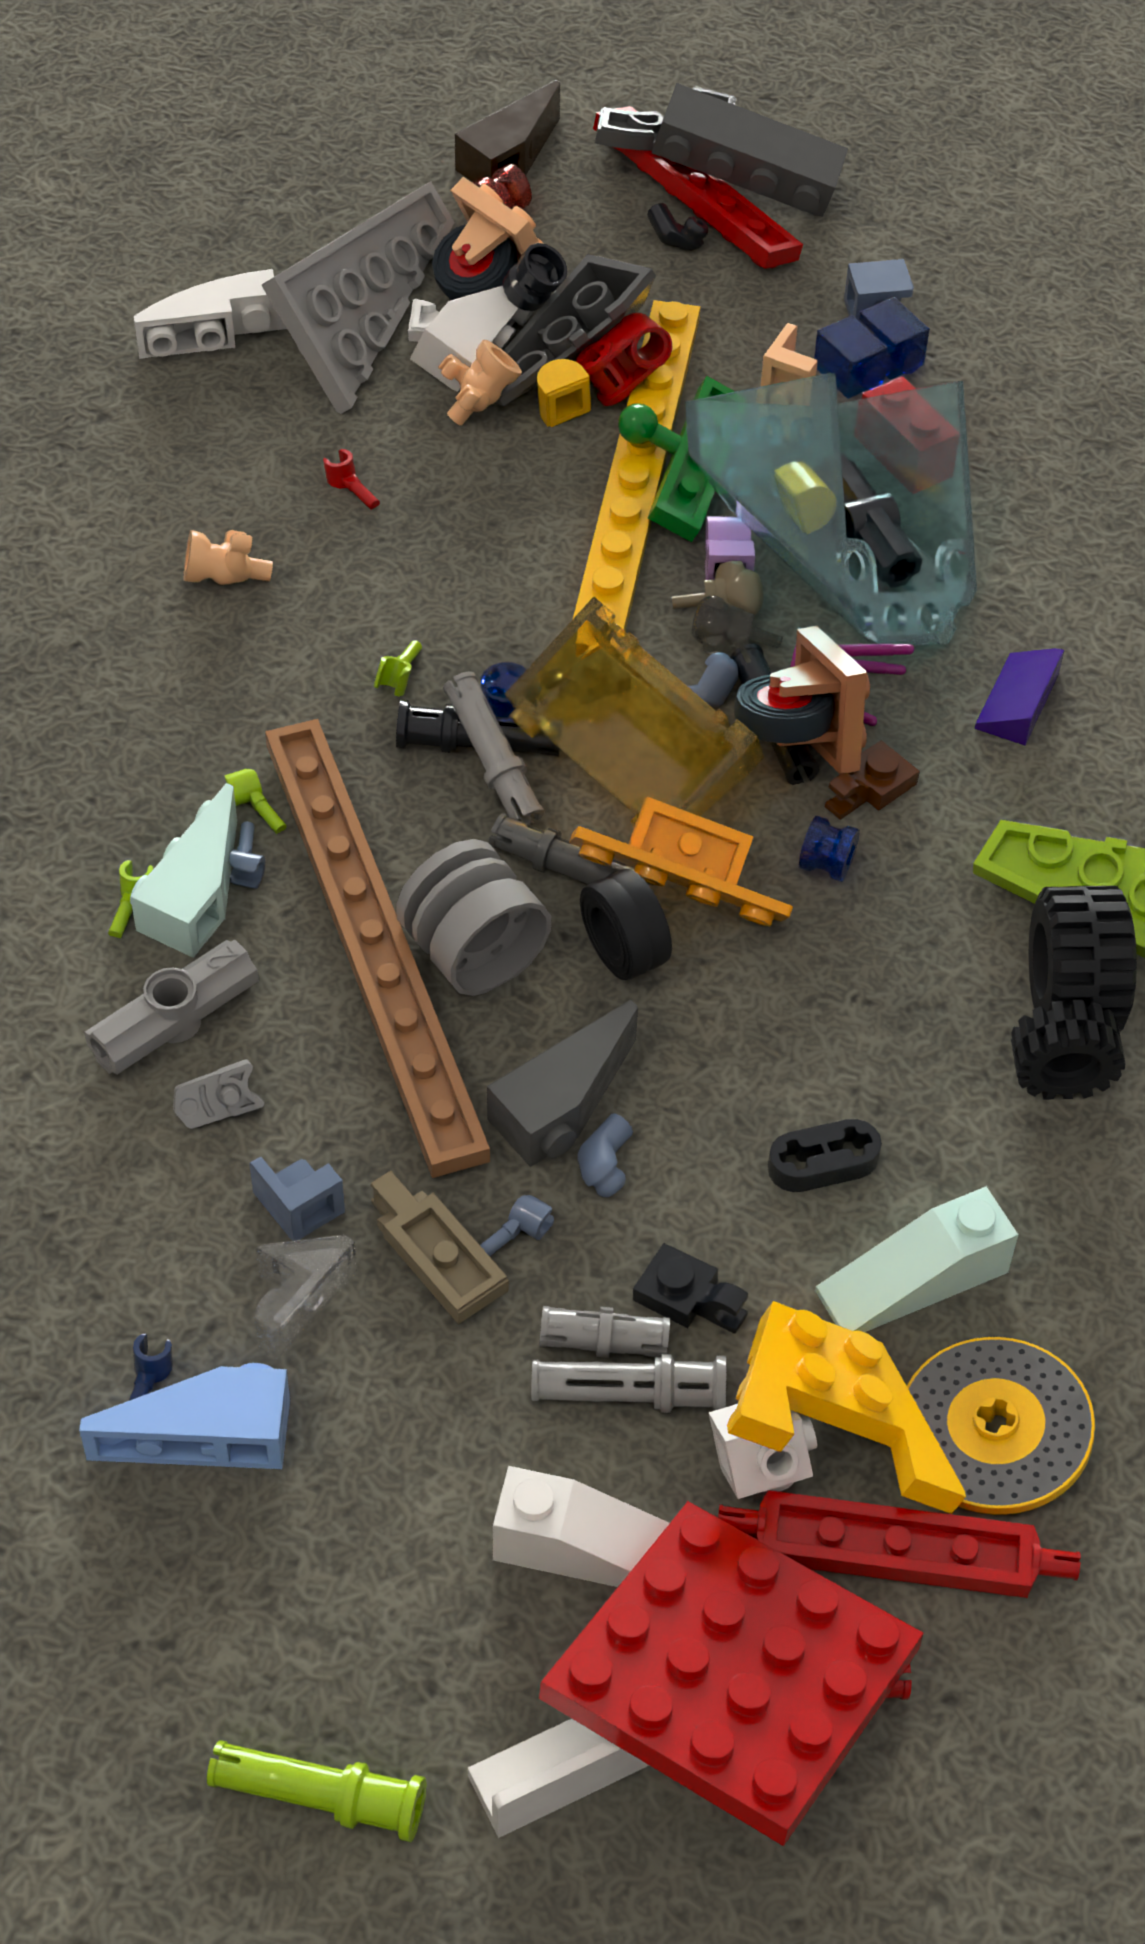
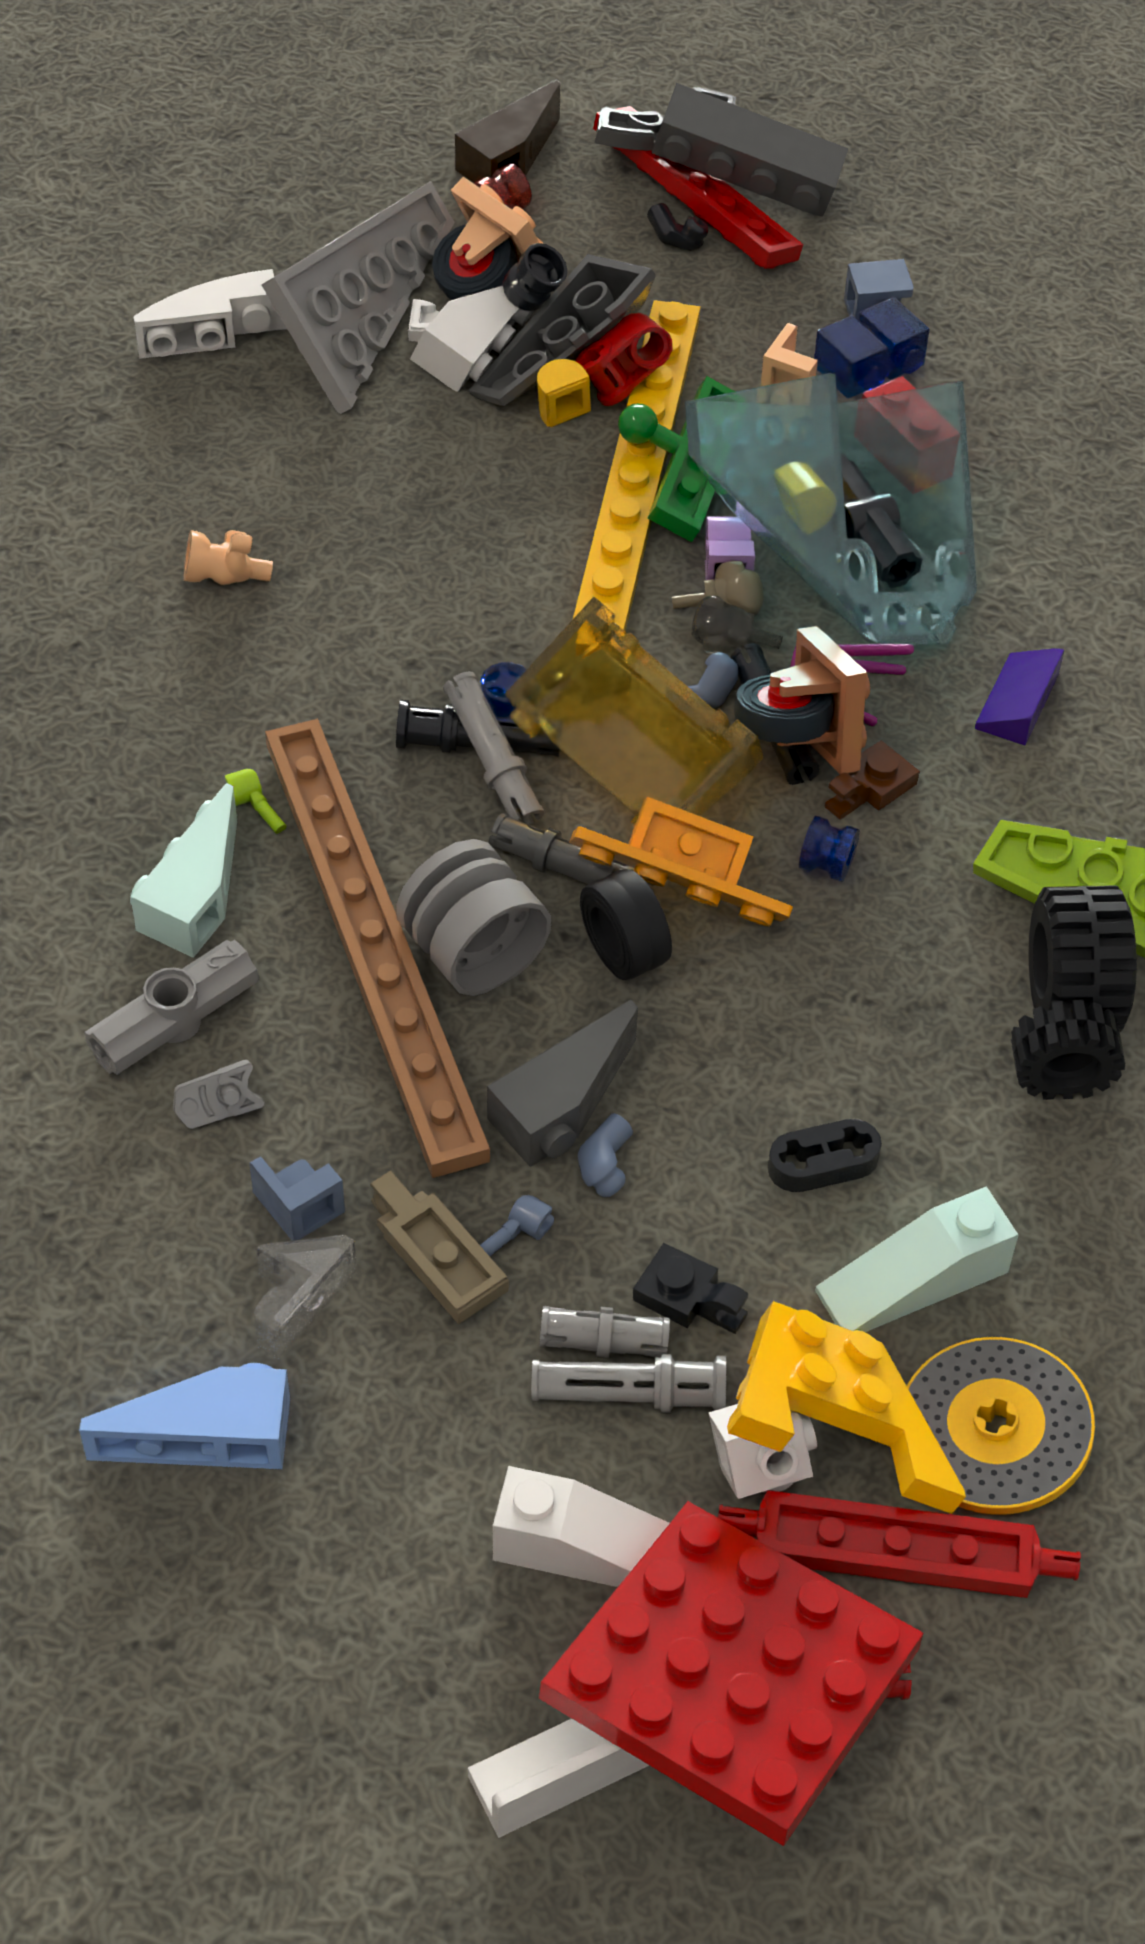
lime hand [108,860,153,938] -> none
dark blue hand [129,1333,173,1401] -> none
lime pin [207,1740,427,1843] -> none
sand blue hand [229,821,265,889] -> none
red hand [323,449,380,510] -> none
lime hand [374,640,422,697] -> none
light nougat piece [438,339,522,426] -> none

